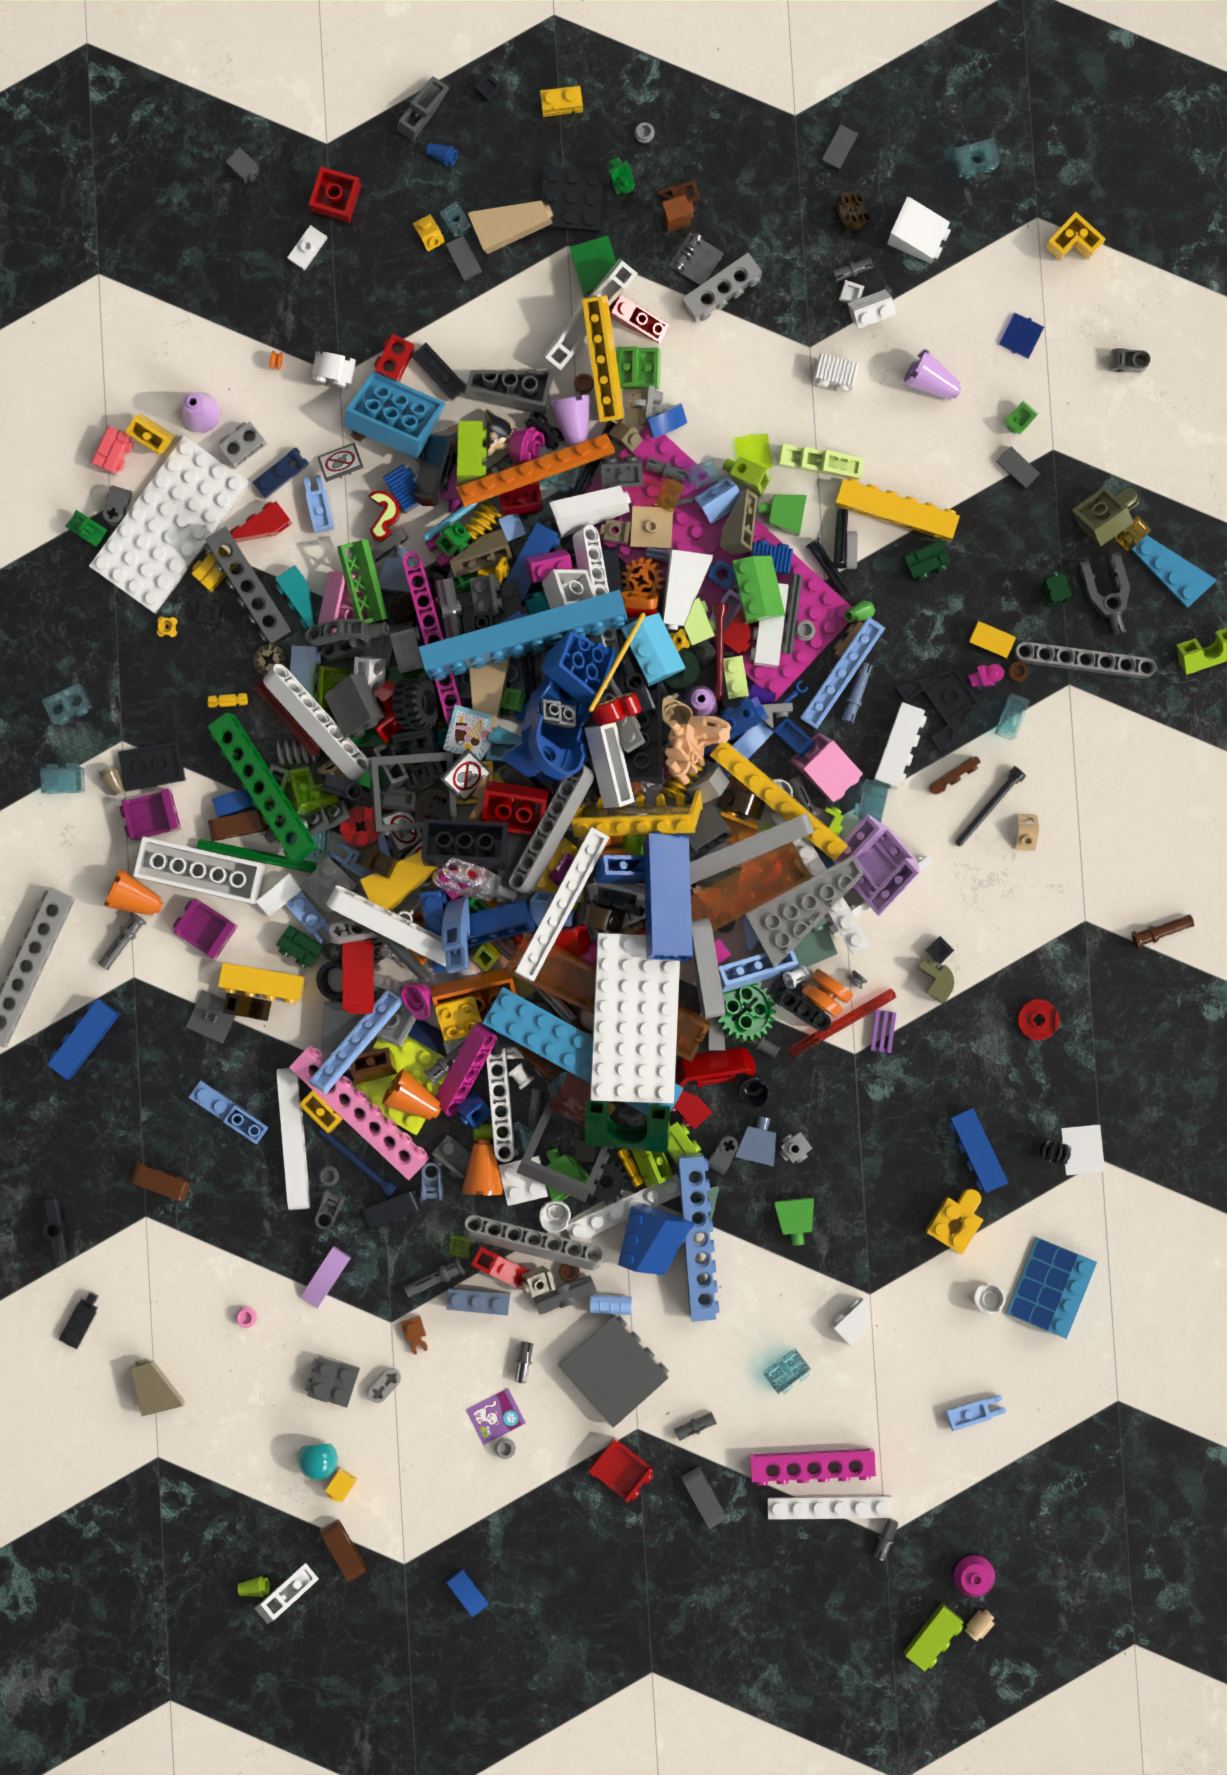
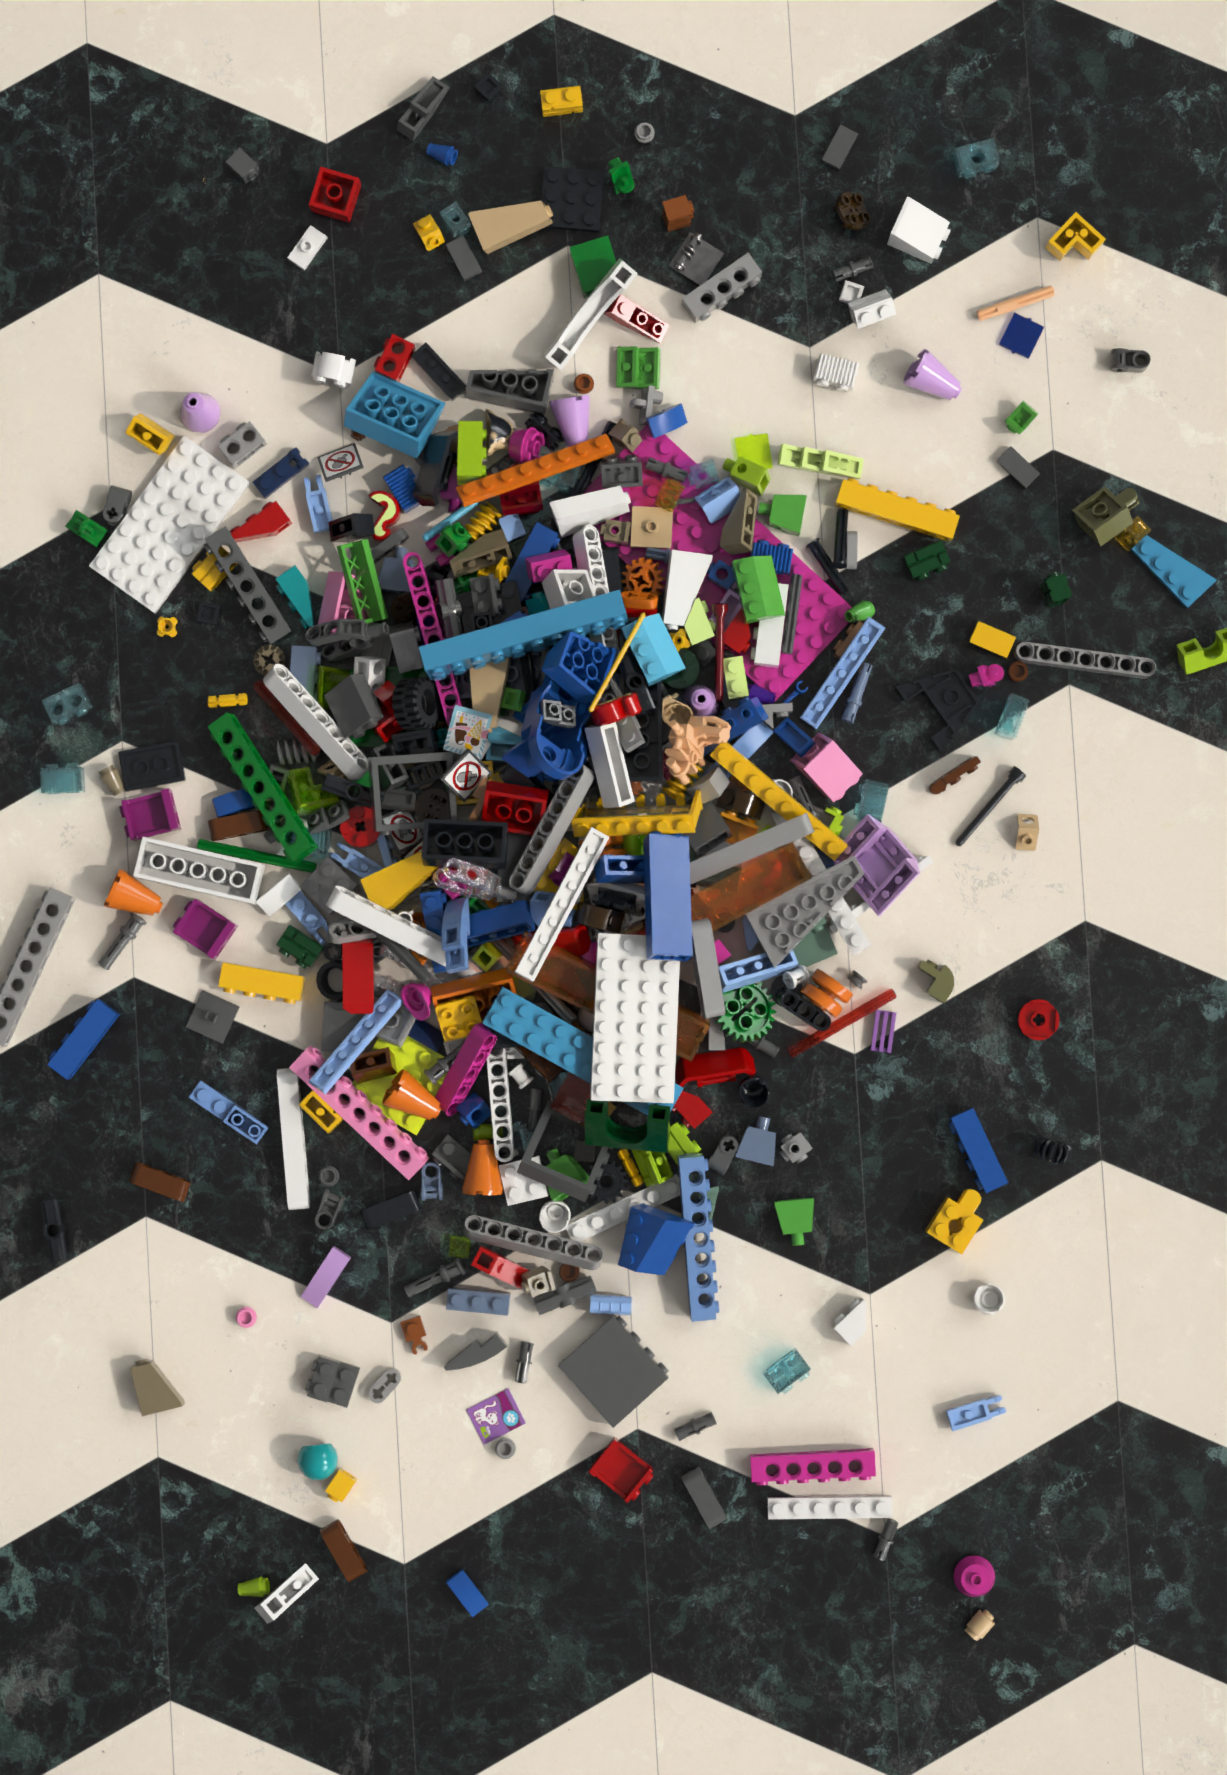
black hinge [59,1292,99,1349] -> none
coral brick [91,426,134,475] -> none
dark brown brick [222,993,272,1021] -> none
orange bush [269,351,283,370] -> none
dark blue piece [318,1127,399,1199] -> none
dark brown brick [355,845,398,879] -> none
yellow brick [582,295,625,422] -> none
reddish brown slope [658,180,702,203] -> none
light grey plate [795,620,816,641] -> none
white brick [873,702,927,789] -> none
lime brick [904,1603,963,1671] -> none
black plate [925,936,954,965] -> none
slope [1006,1237,1097,1339] -> none
white sticker [1061,1125,1105,1175] -> none
dark grey piece [1078,552,1130,635] -> none
reddish brown pin [1131,914,1195,949] -> none
none -> black brick [328,513,375,543]
none -> dark grey slope [444,1332,508,1371]
none -> light nougat axle [977,286,1054,321]

